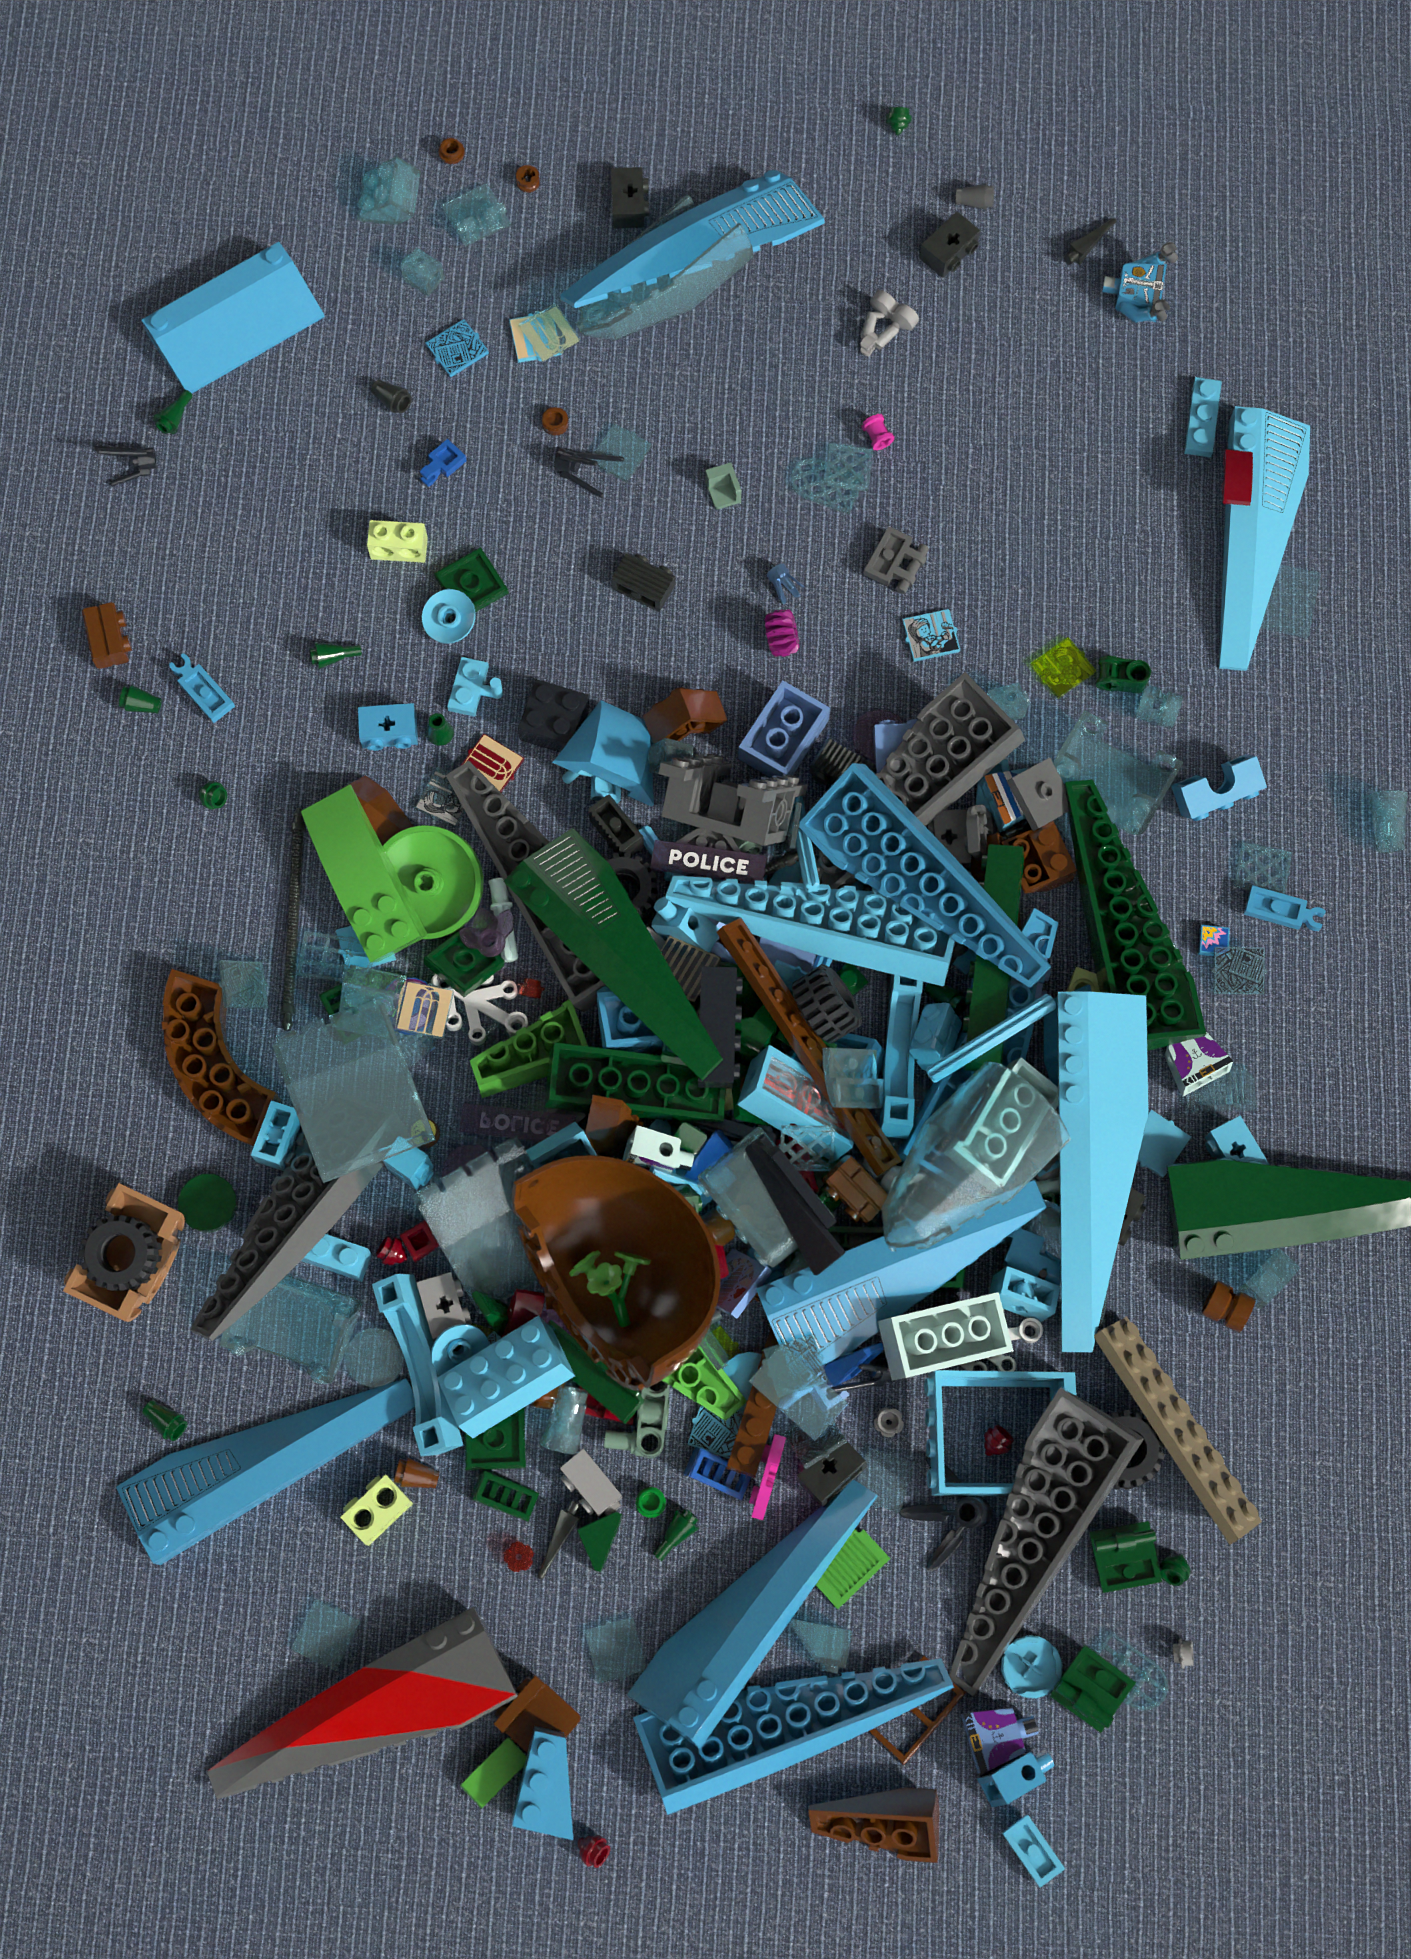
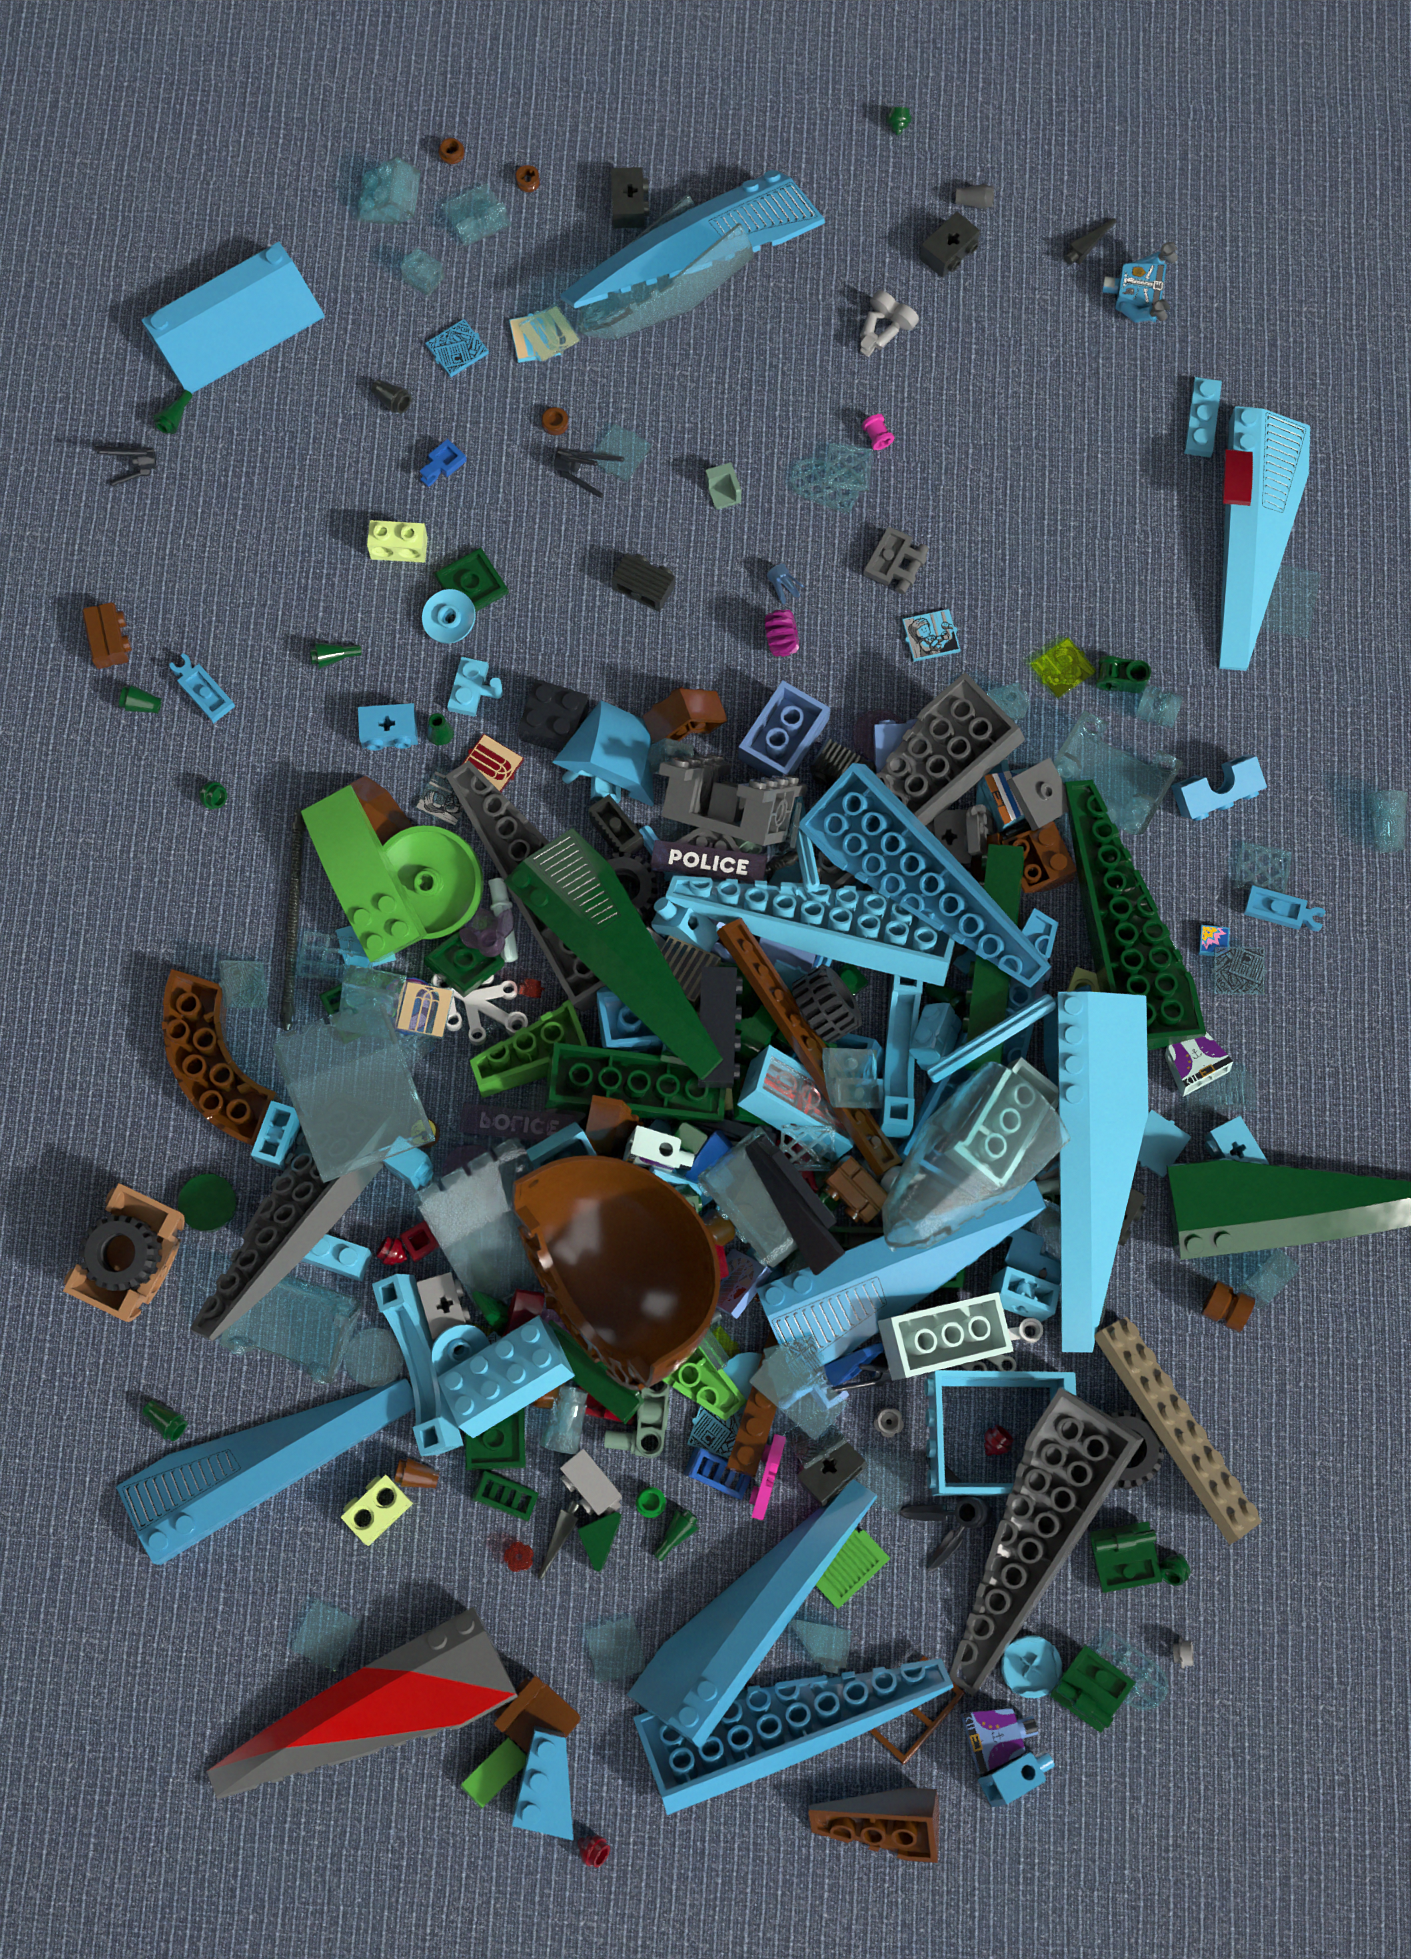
bright green plant [569,1250,651,1327] -> none
medium azure plate [1002,1814,1065,1888] -> none

